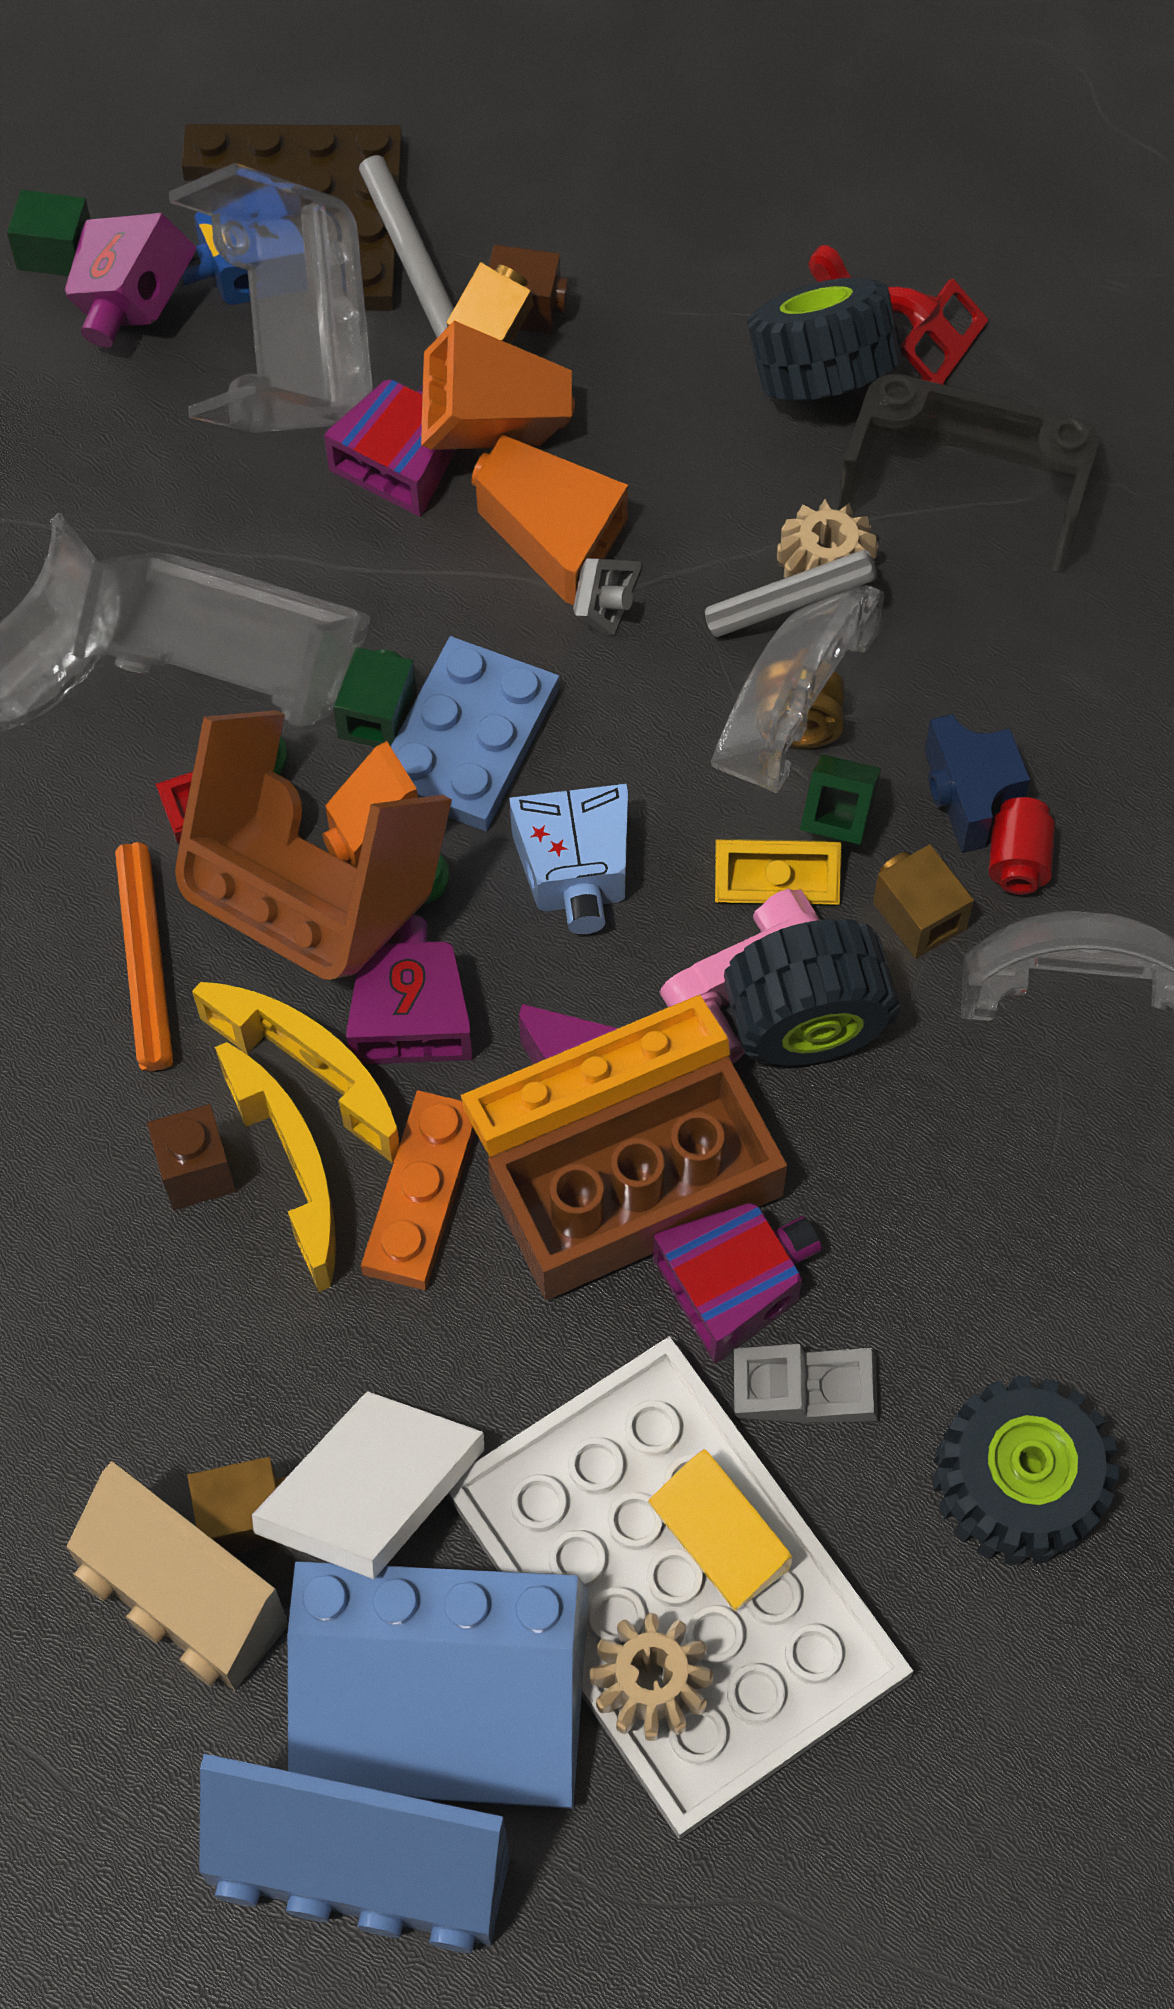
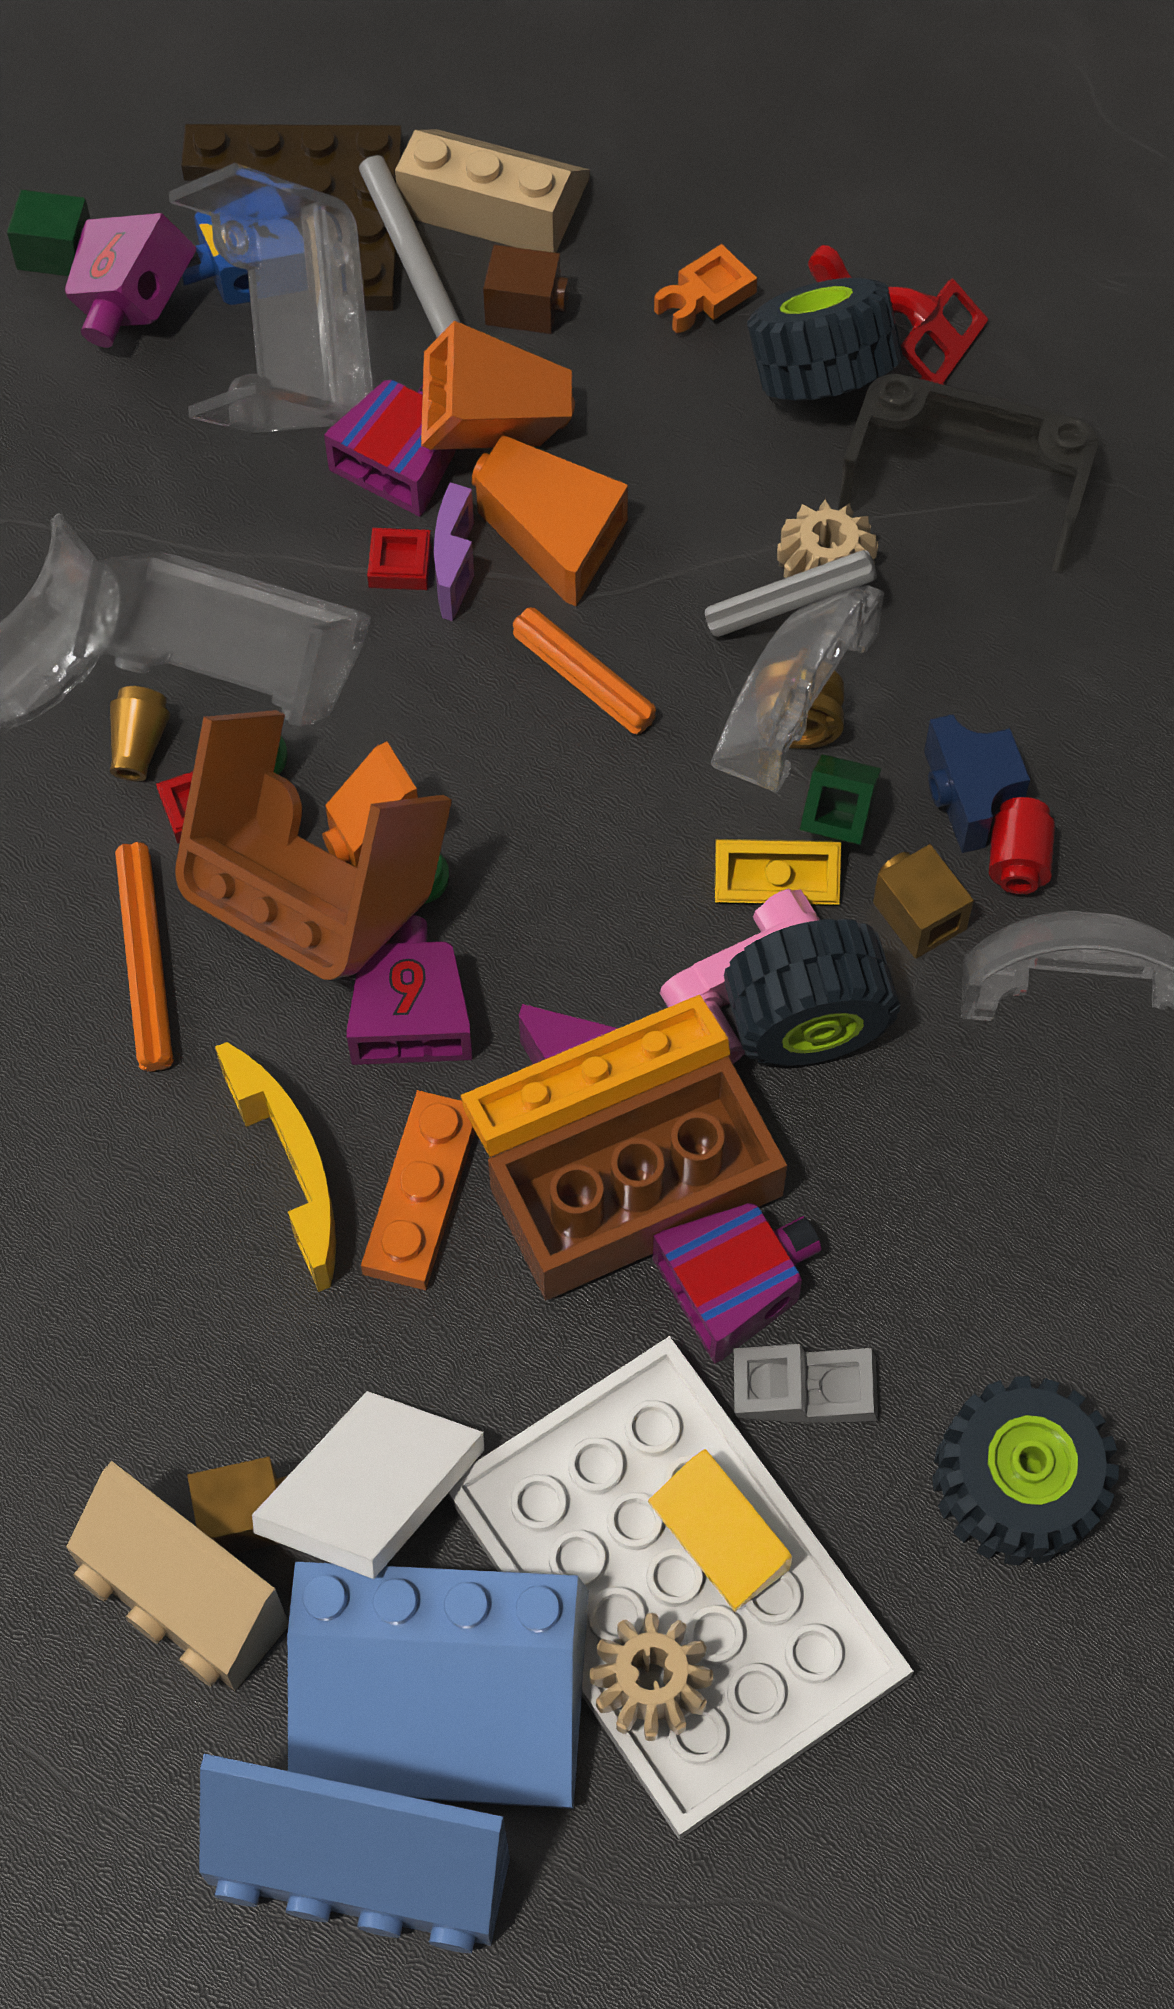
reddish brown brick [147,1104,236,1211] -> none
yellow slope [192,982,400,1163] -> none
dark green brick [333,647,417,747] -> none
medium blue plate [391,636,560,832] -> none
brick [446,262,534,344] -> none
light blue torso [509,784,628,934] -> none
light grey piece [573,558,641,635] -> none
none -> pearl gold cone [110,686,170,781]
none -> red tile [367,528,432,590]
none -> tan slope [395,129,590,253]
none -> medium lavender slope [434,482,474,621]
none -> orange axle [512,607,656,735]
none -> orange plate [654,244,757,333]

